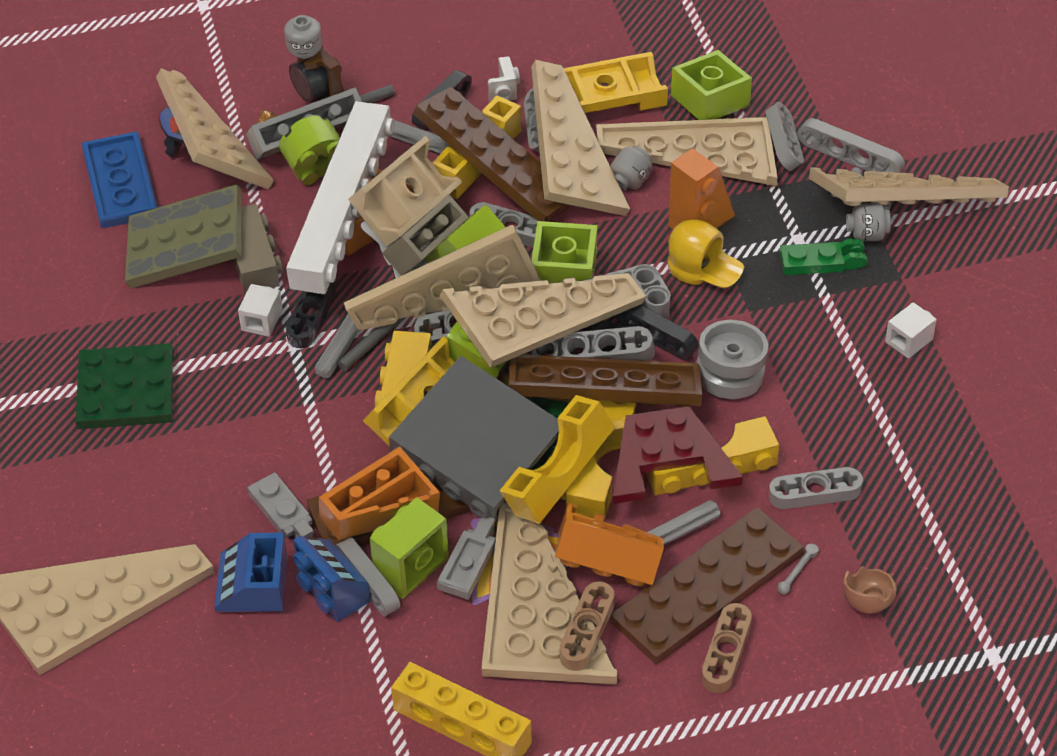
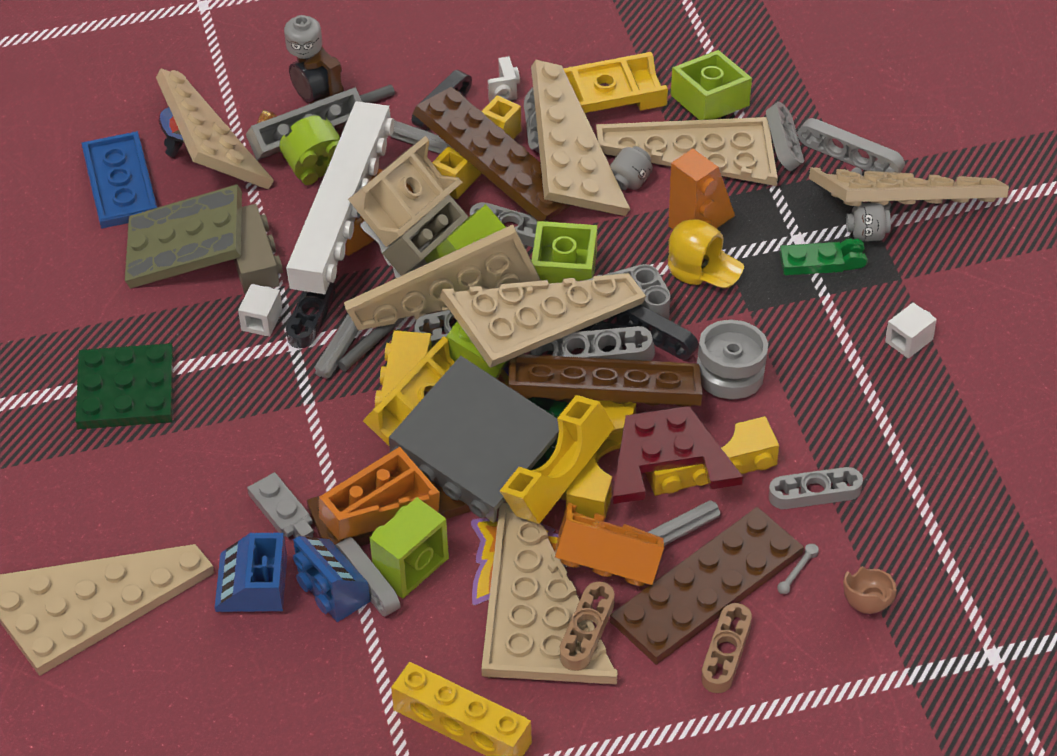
light grey hinge [437,516,496,600] -> none

